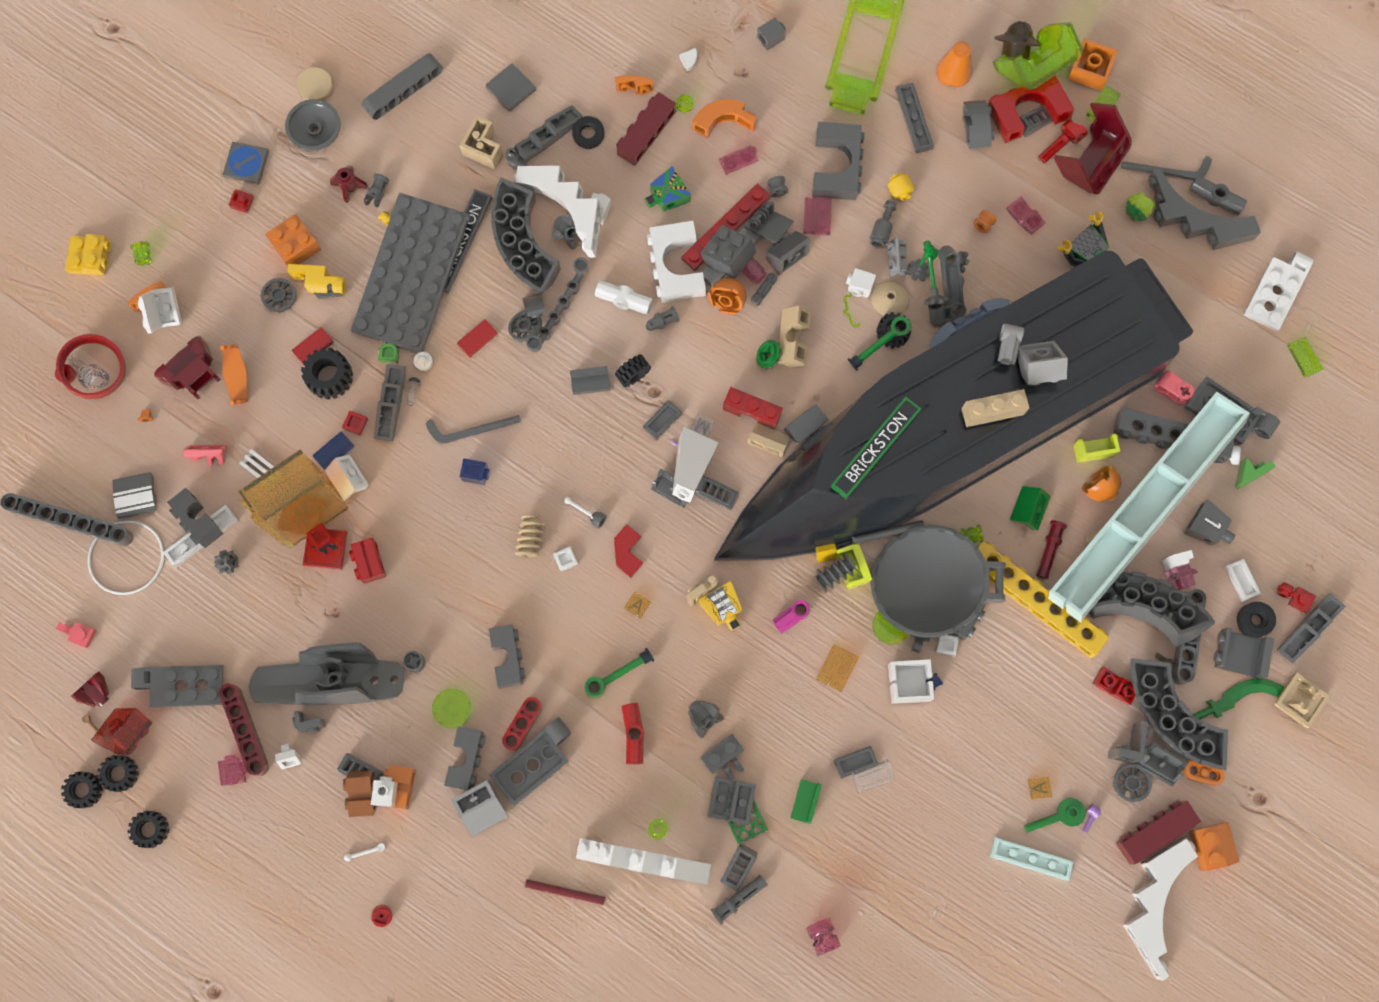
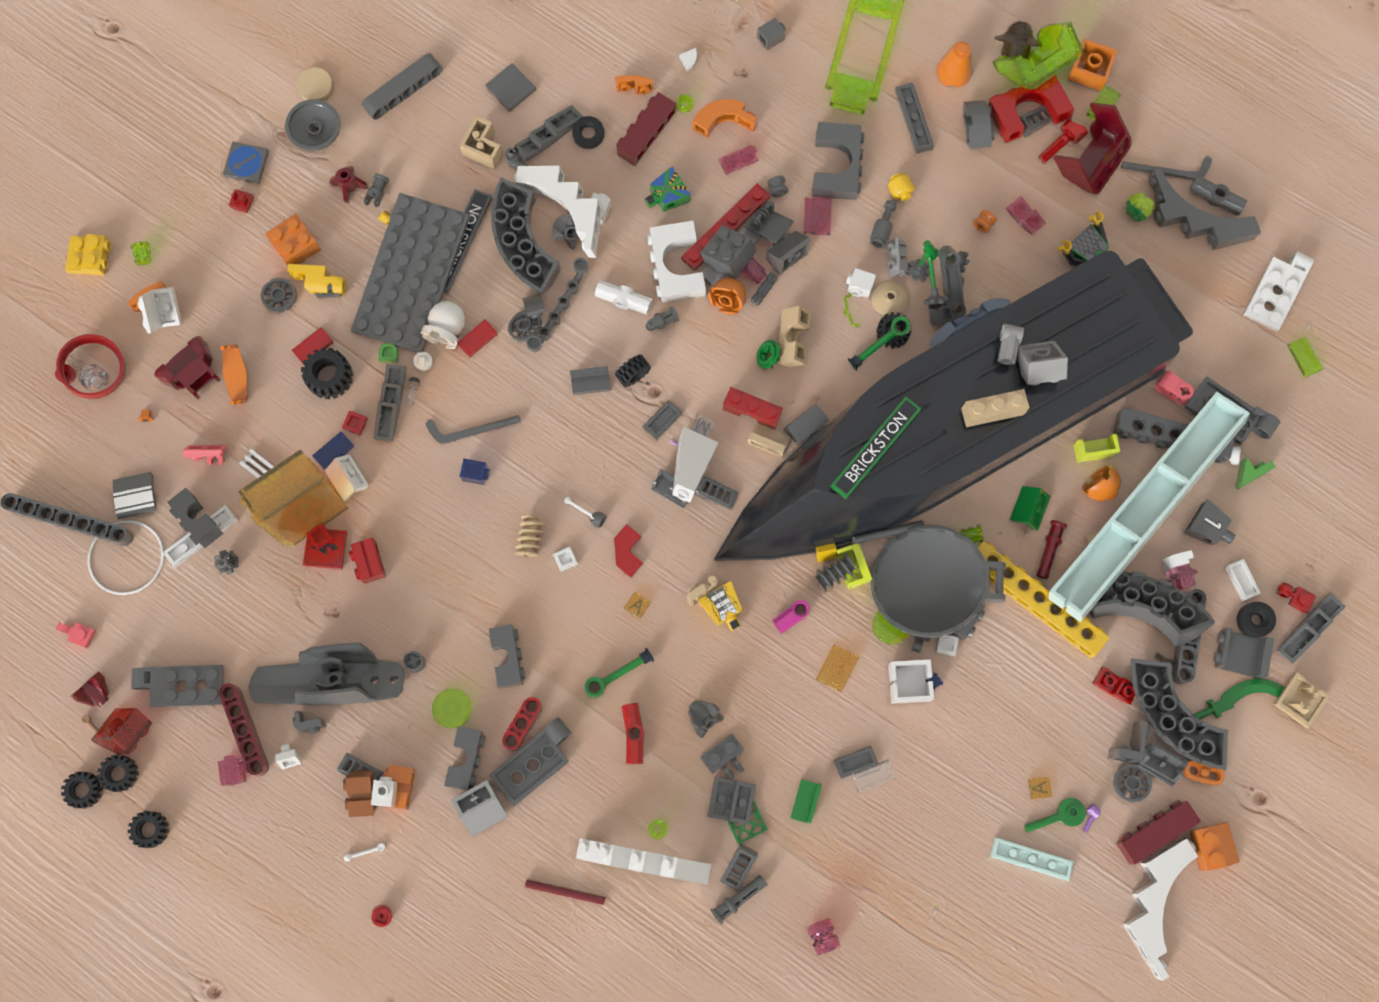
none -> white tile [421,301,465,349]

